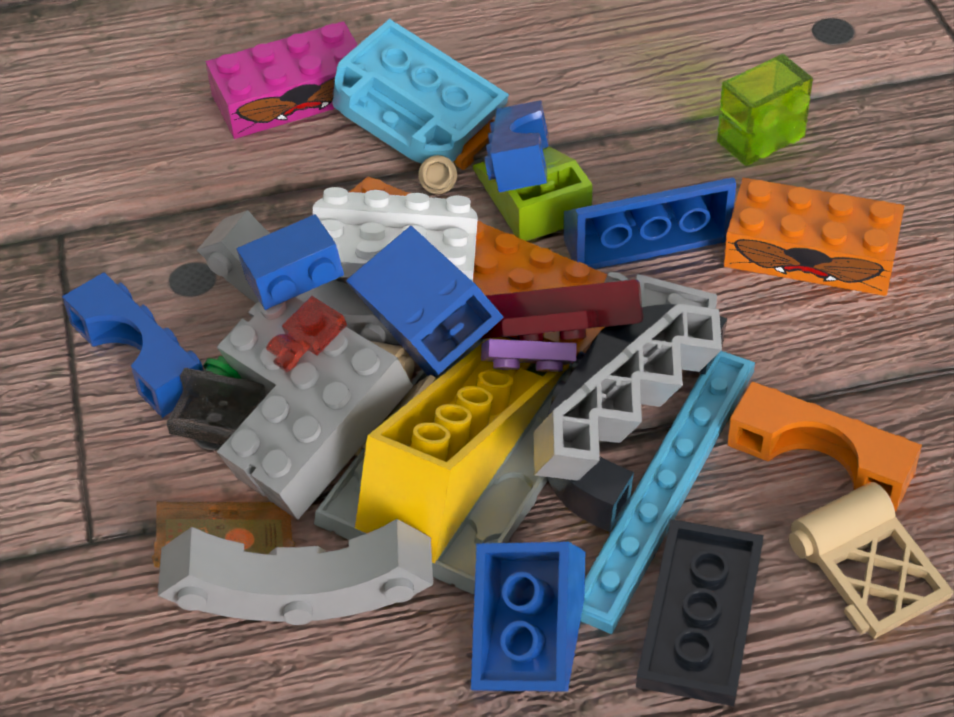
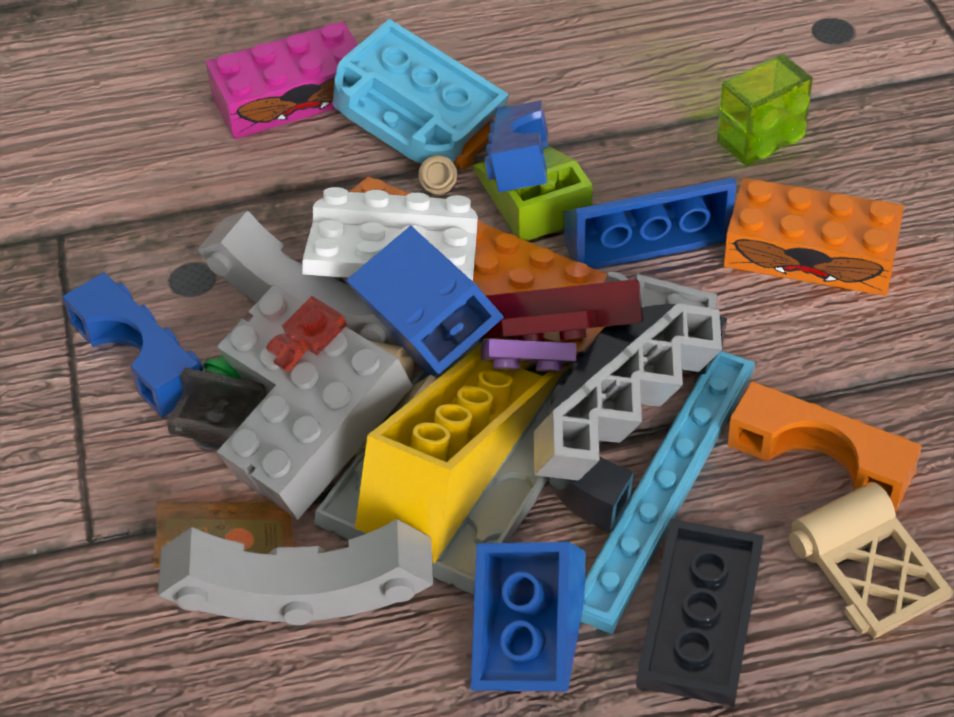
blue brick [236,214,344,310] -> none

